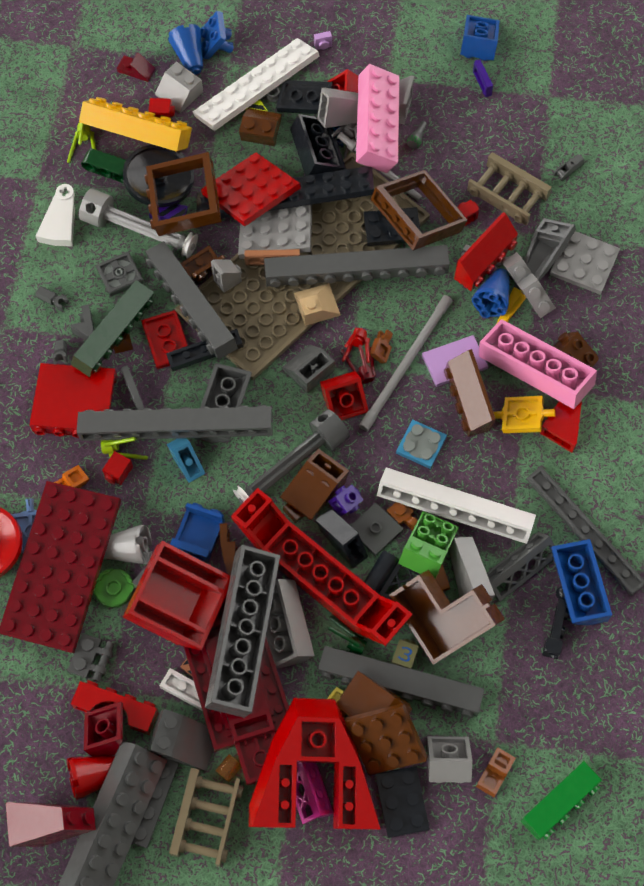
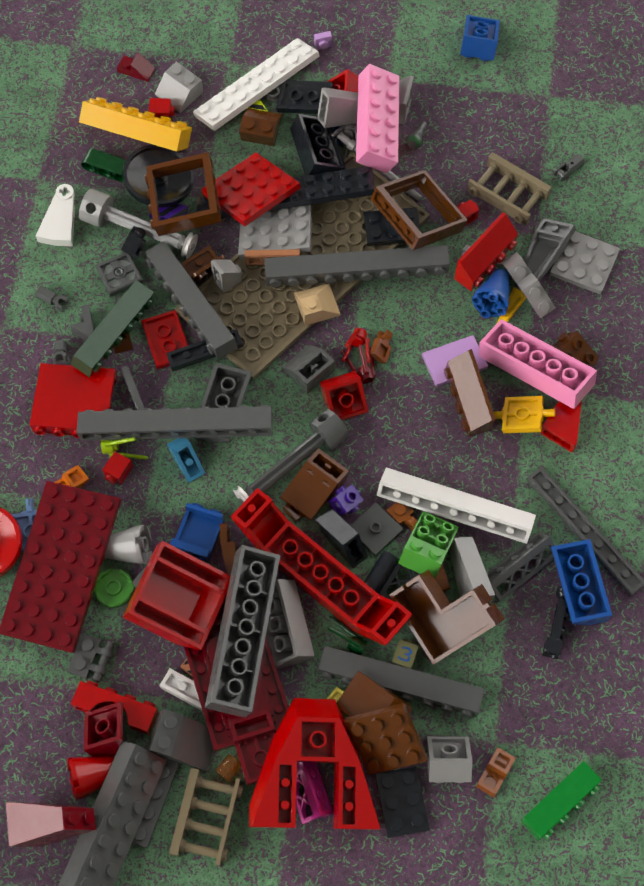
lime plant [67,123,96,163] -> none
blue cone [168,24,203,75] -> none
blue plate [200,11,234,59] -> none
light grey piece [359,295,453,432] -> none
light grey piece [396,419,447,469] -> none
dark purple tile [473,59,493,97] -> none
none -> black brick [121,226,146,259]

